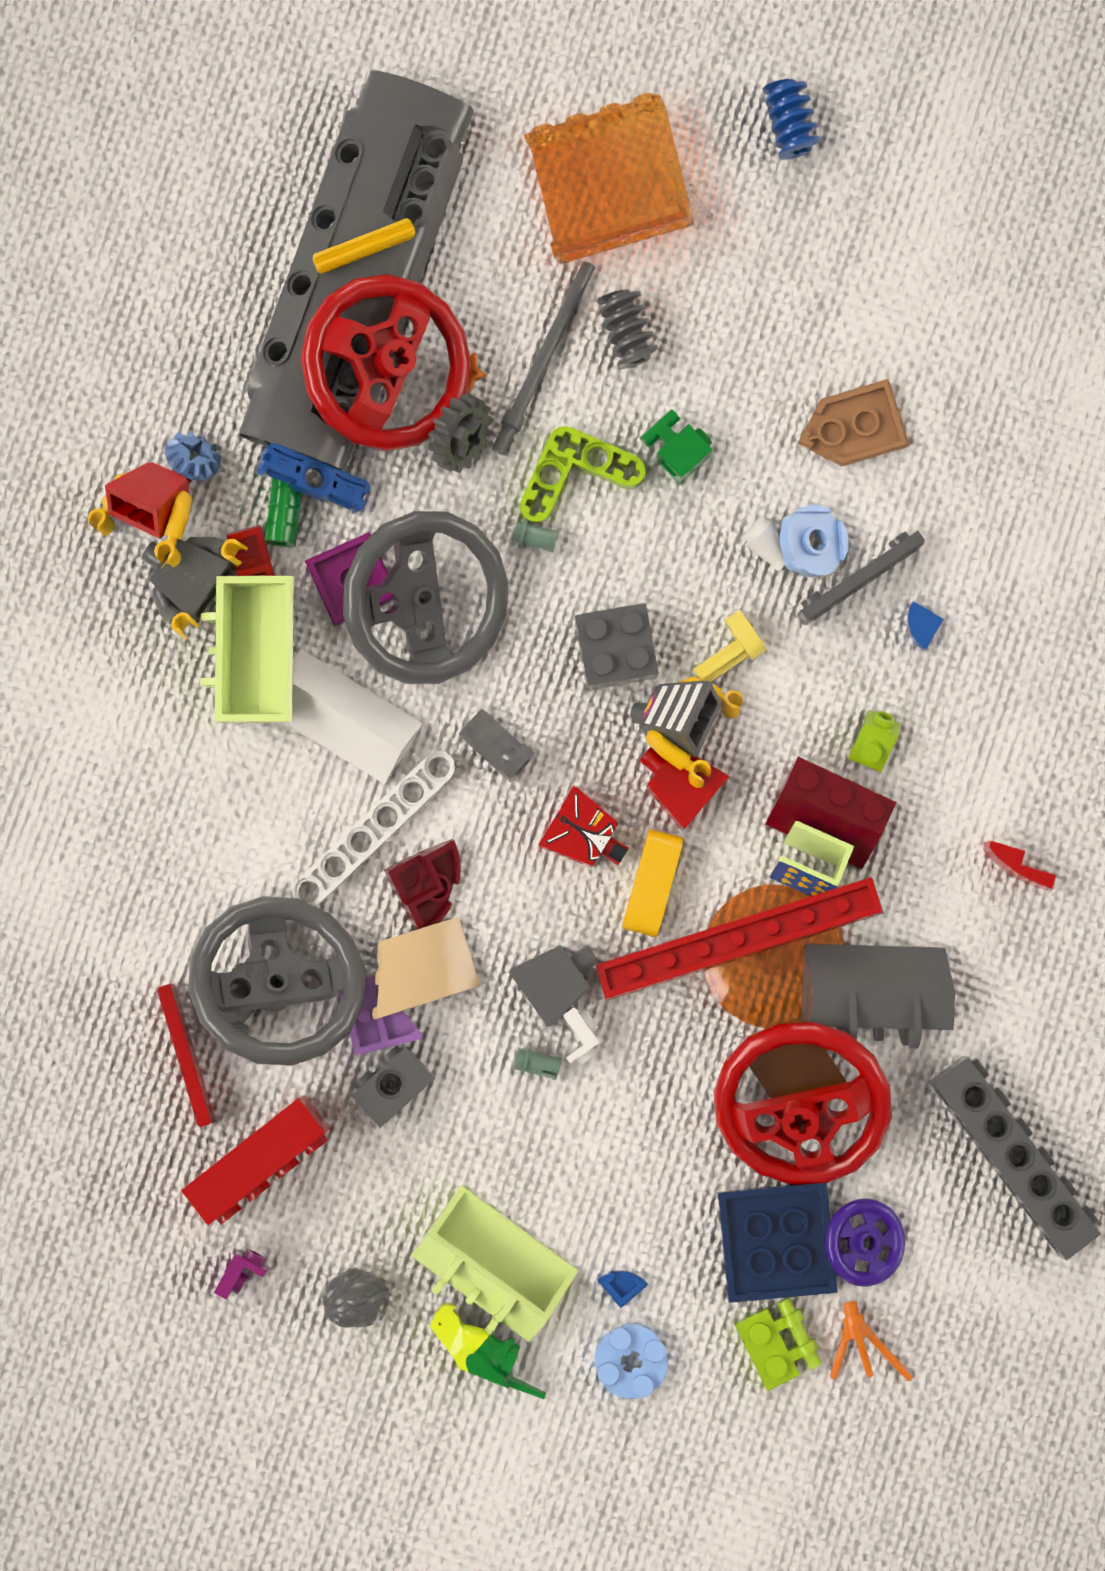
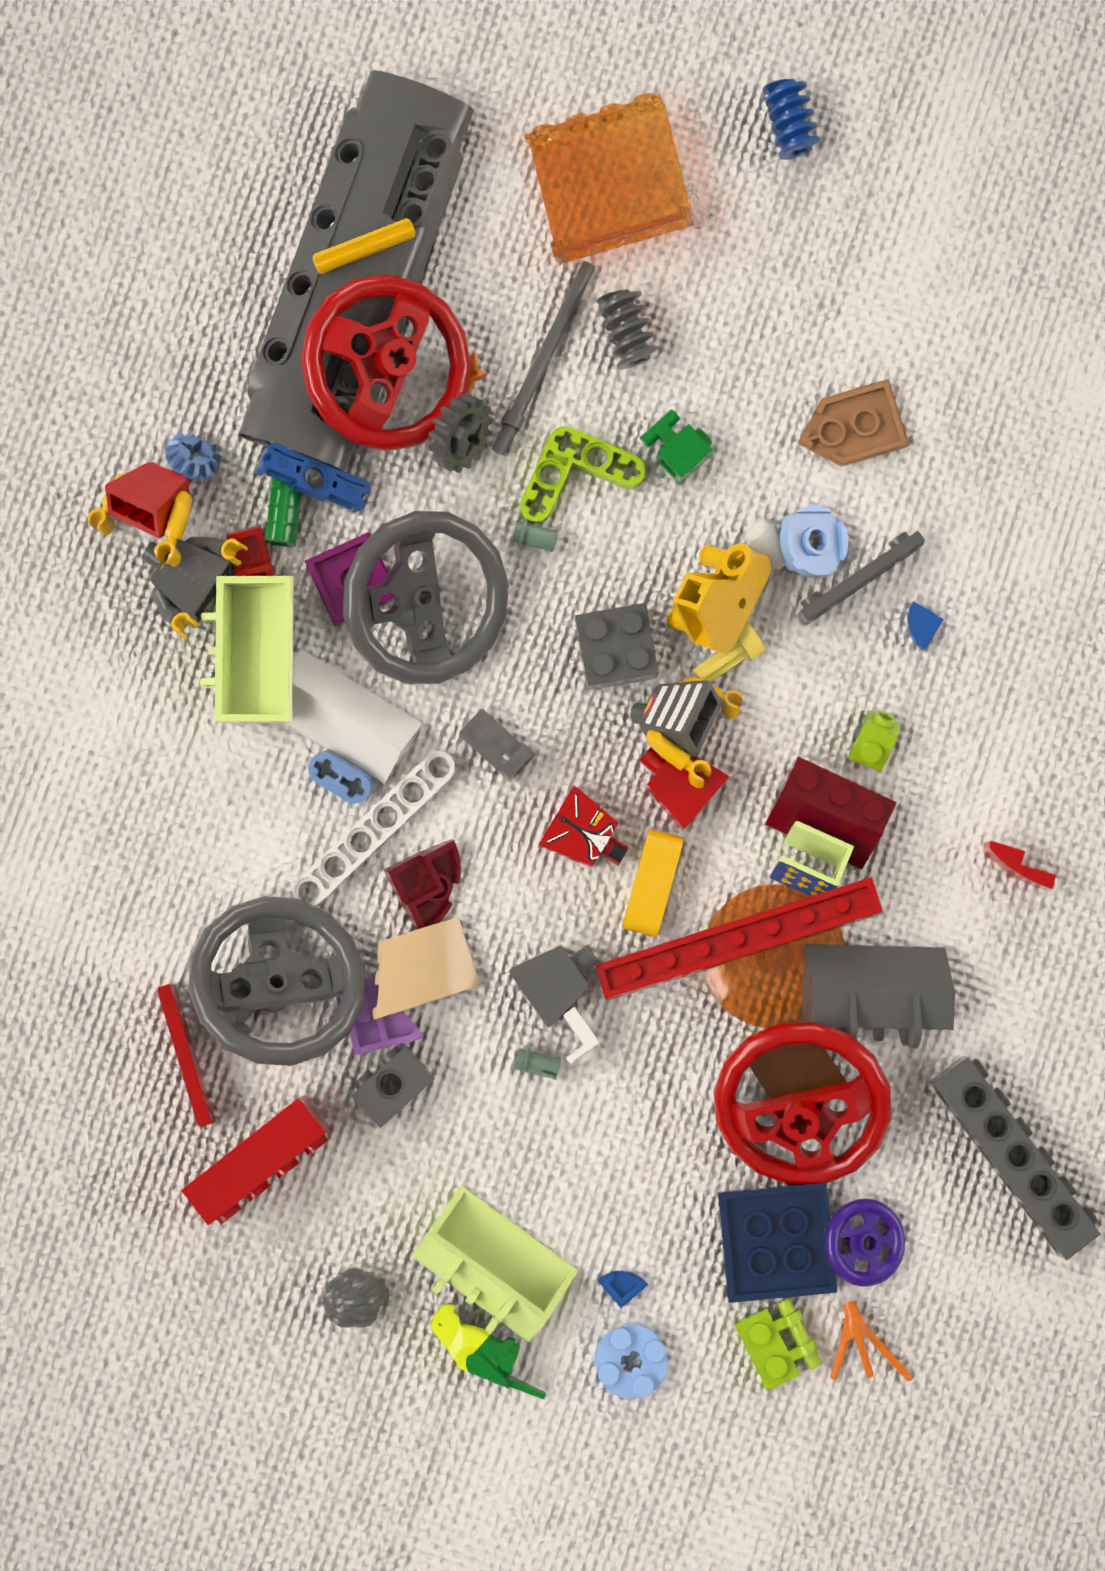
magenta bracket [214,1248,270,1300] -> none
none -> medium blue beam [308,751,374,804]
none -> yellow piece [667,544,771,653]

